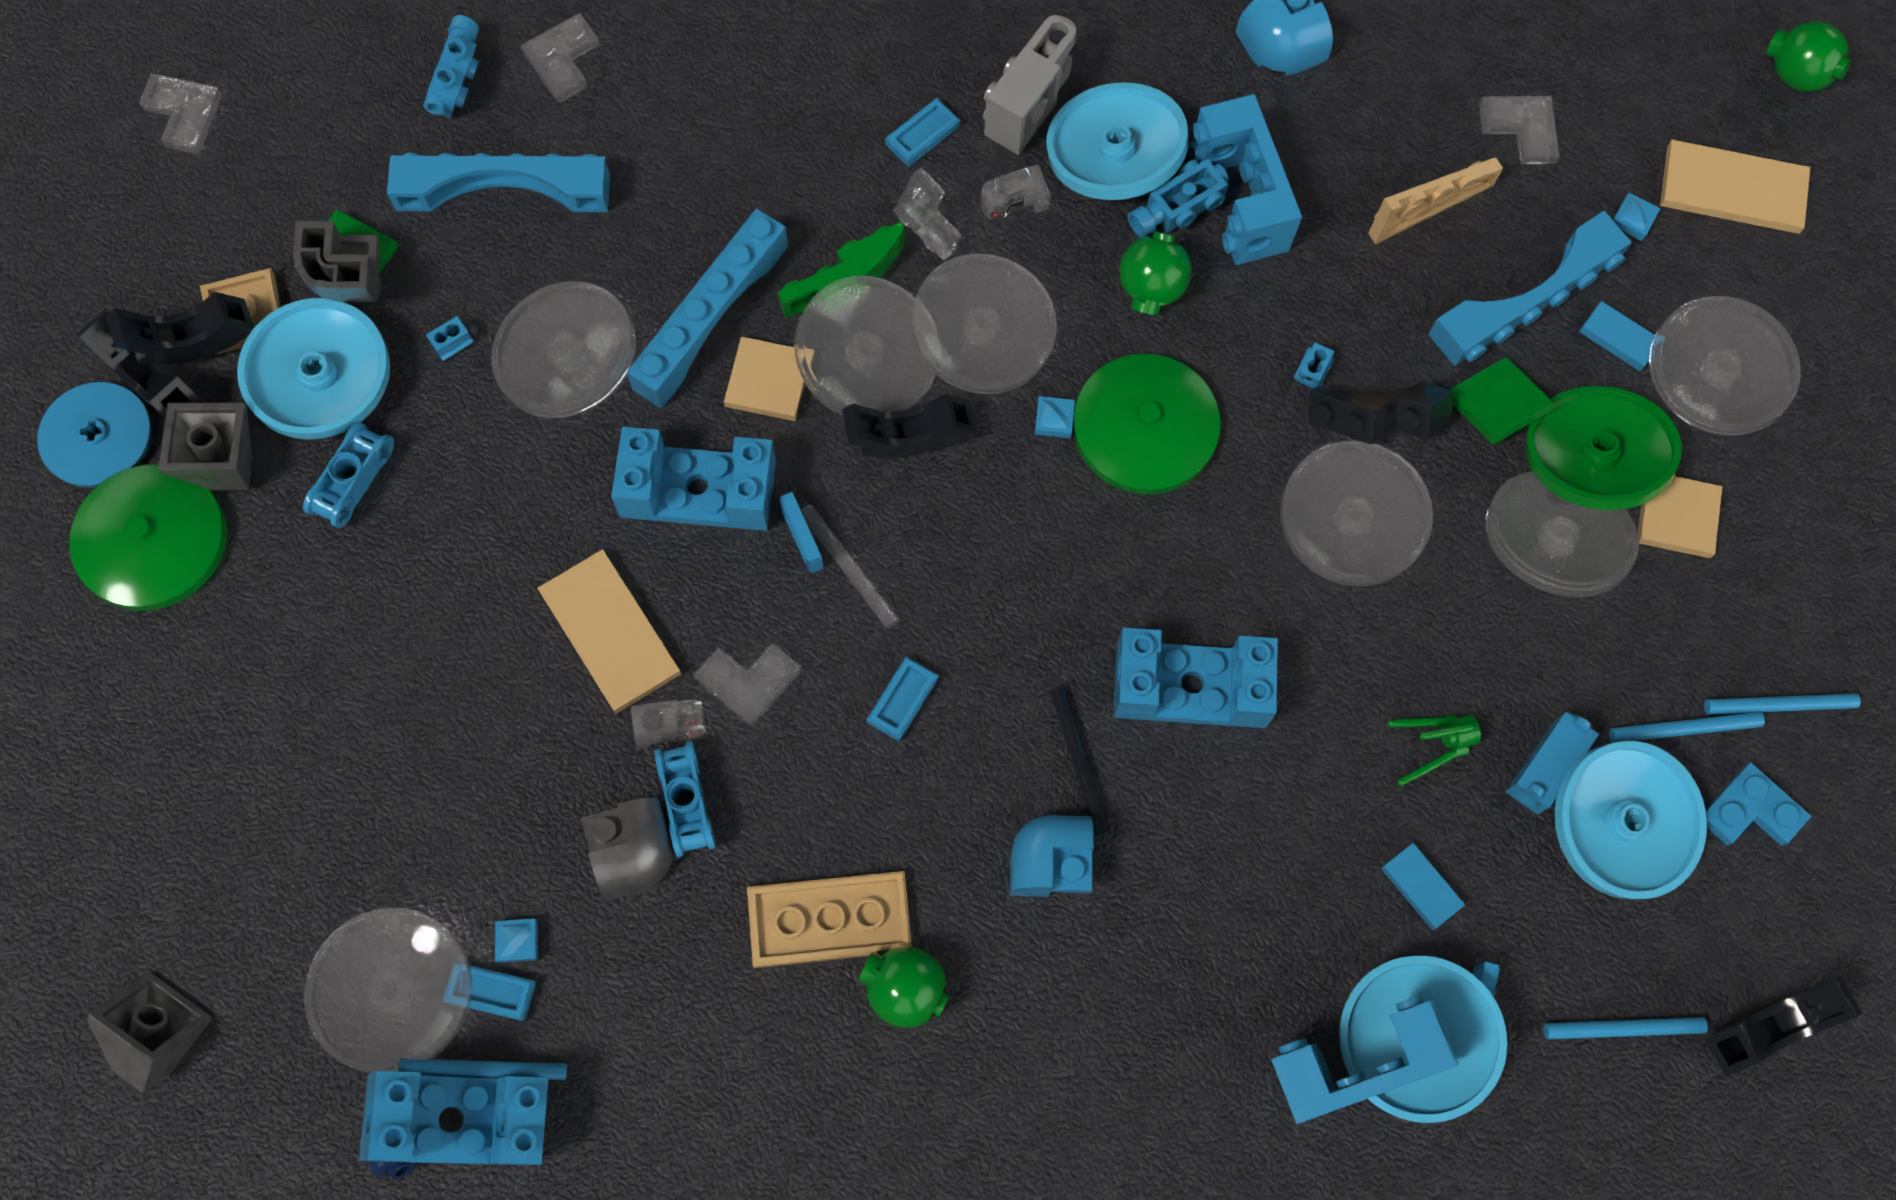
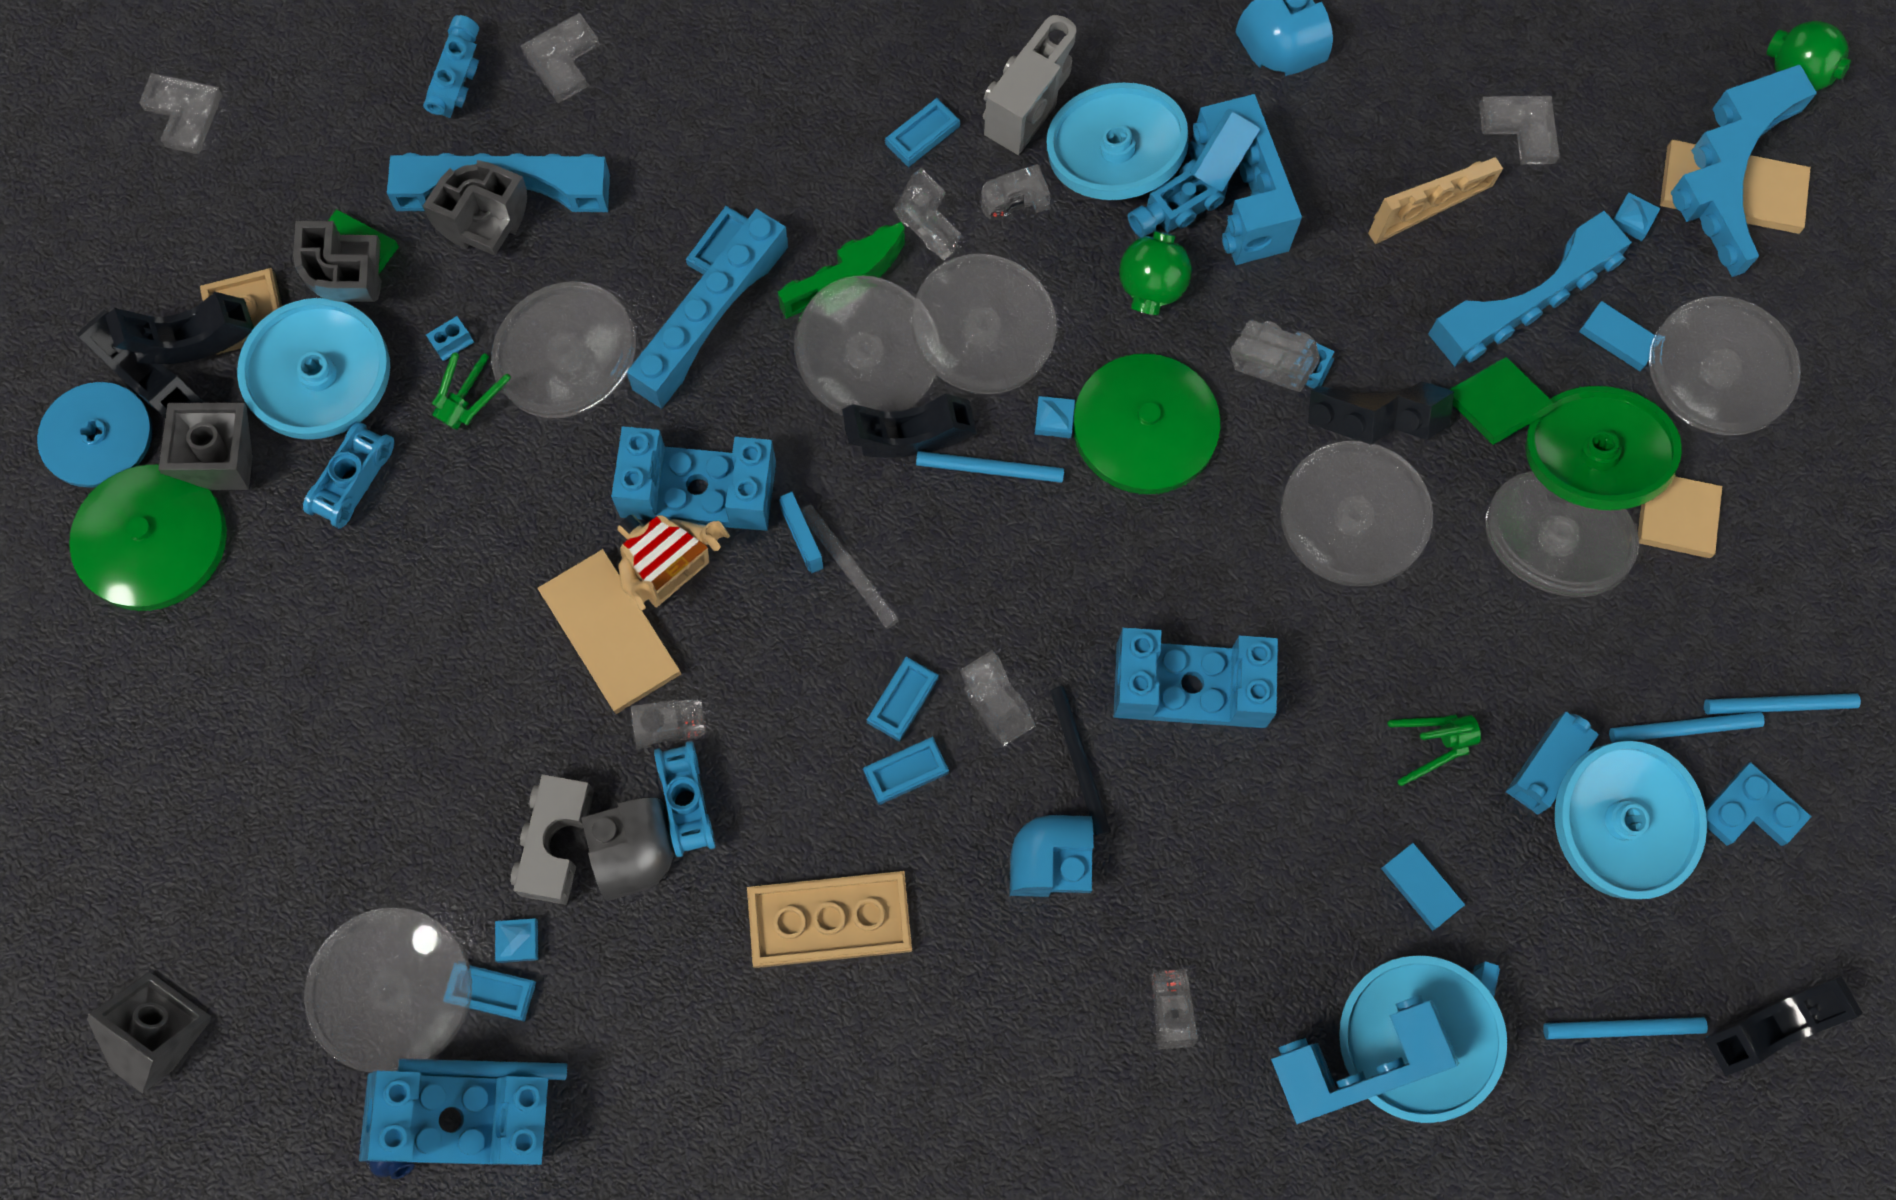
clear plate [693,643,802,727] -> none
tan tile [724,337,812,421] -> none
green brick [858,946,950,1028] -> none
none -> flat silver brick [423,160,527,256]
none -> green plant [432,352,511,431]
none -> light grey arch [510,774,594,905]
none -> torso [617,515,730,611]
none -> dark azure tile [686,206,748,275]
none -> dark azure tile [863,737,949,805]
none -> dark azure bar [916,451,1064,483]
none -> clear brick [959,650,1035,747]
none -> clear leg [1151,969,1198,1050]
none -> dark azure tile [1190,109,1261,192]
none -> clear brick [1230,320,1320,392]
none -> dark azure arch [1670,65,1817,277]

